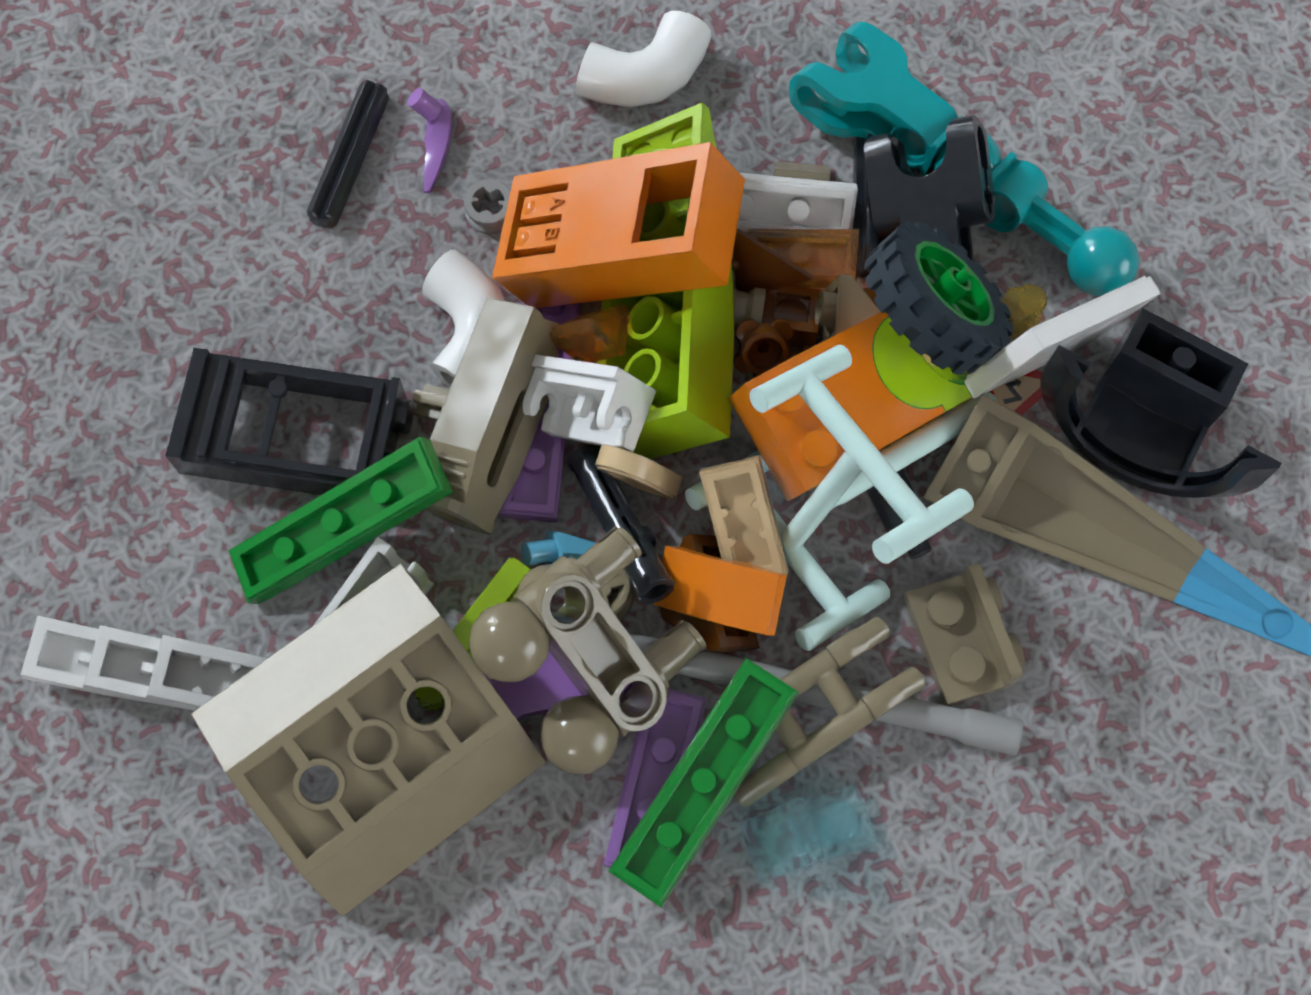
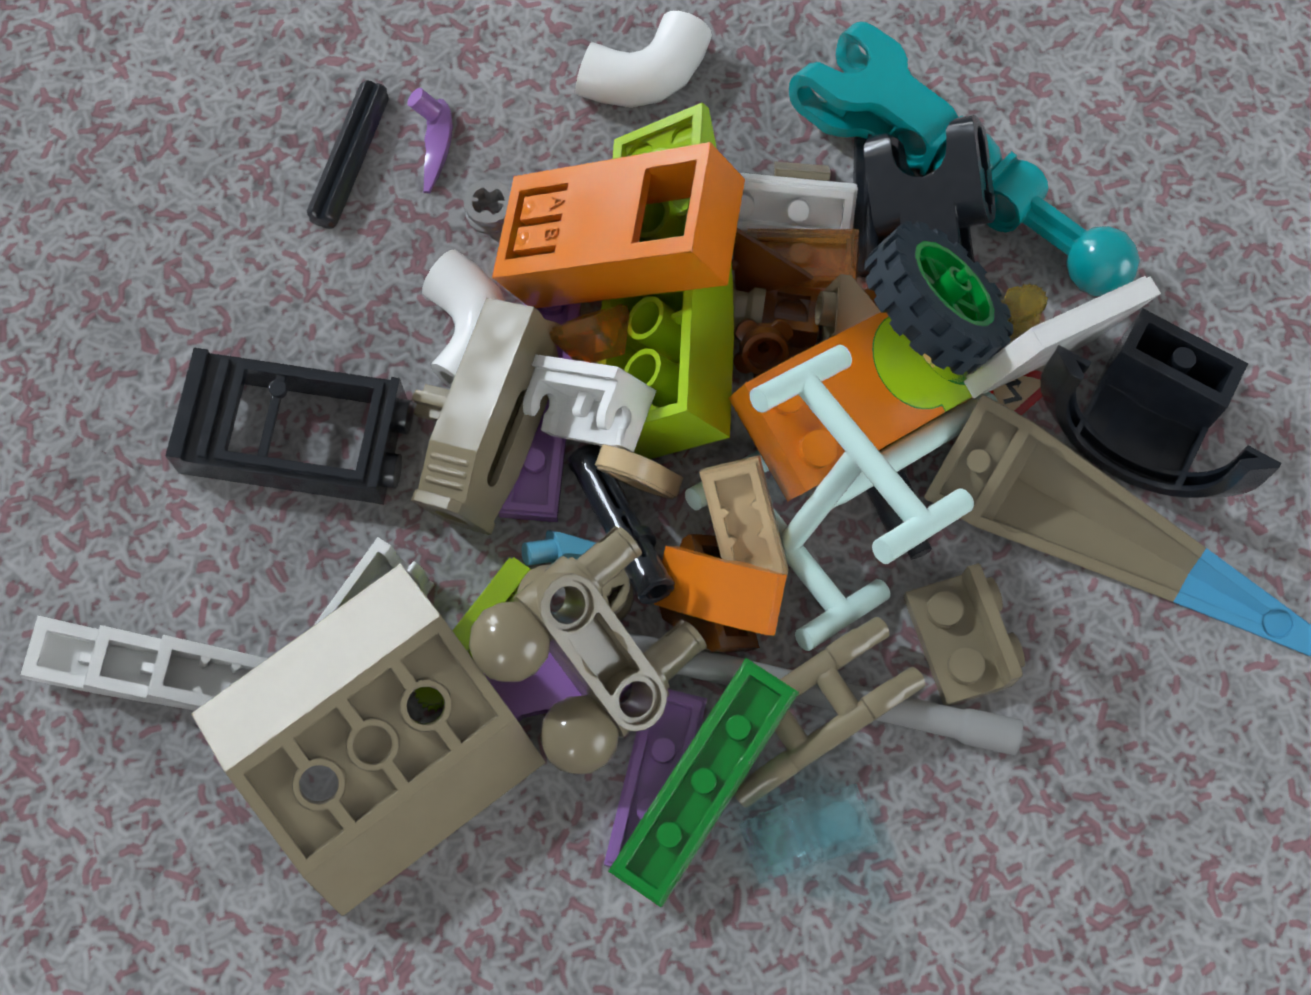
green tile [228,436,453,604] -> none

